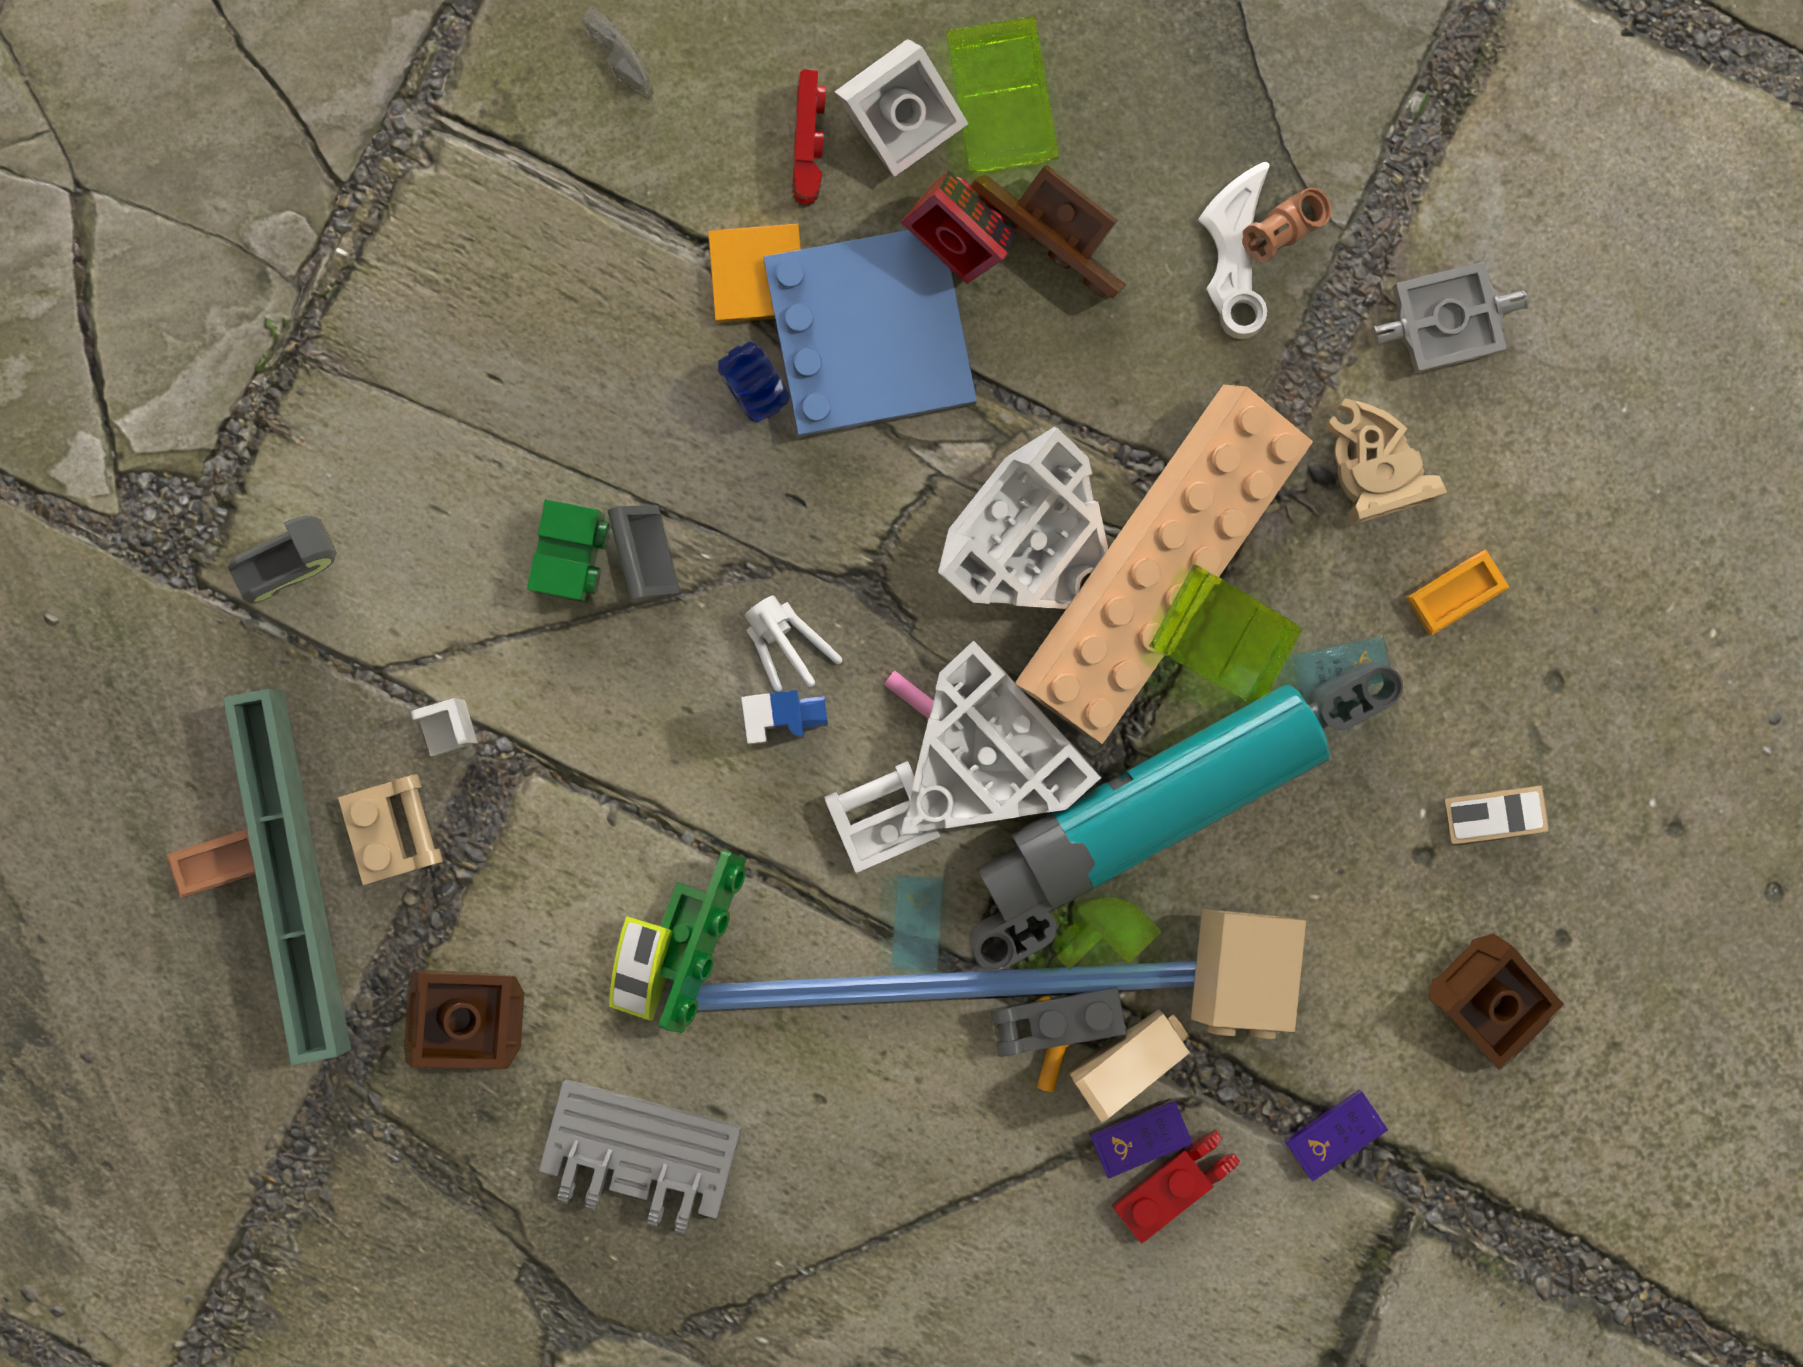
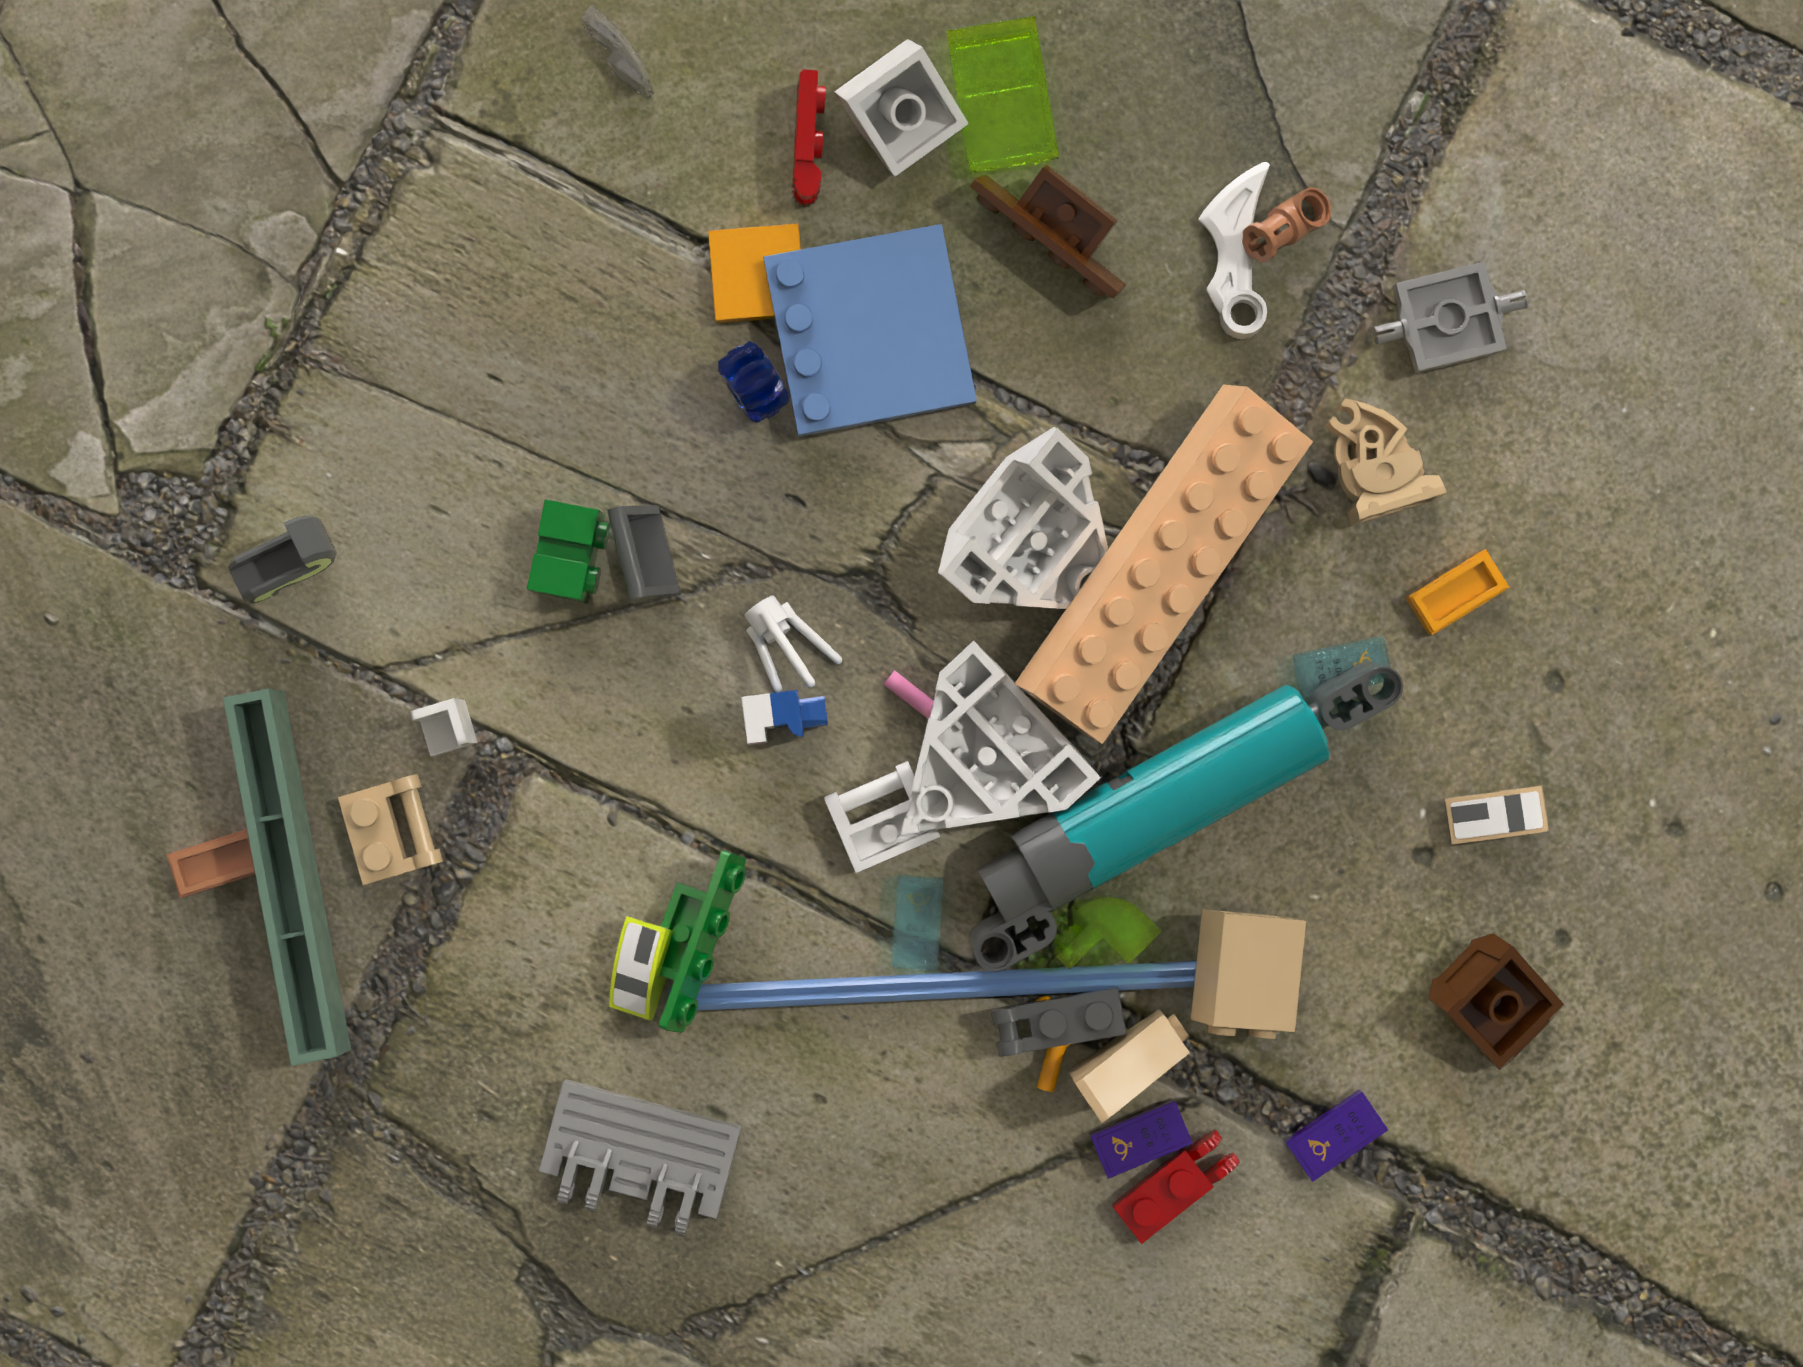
reddish brown slope [404,969,524,1069] -> none
red slope [901,170,1015,284] -> none
clear neon green piece [1149,564,1303,704] -> none

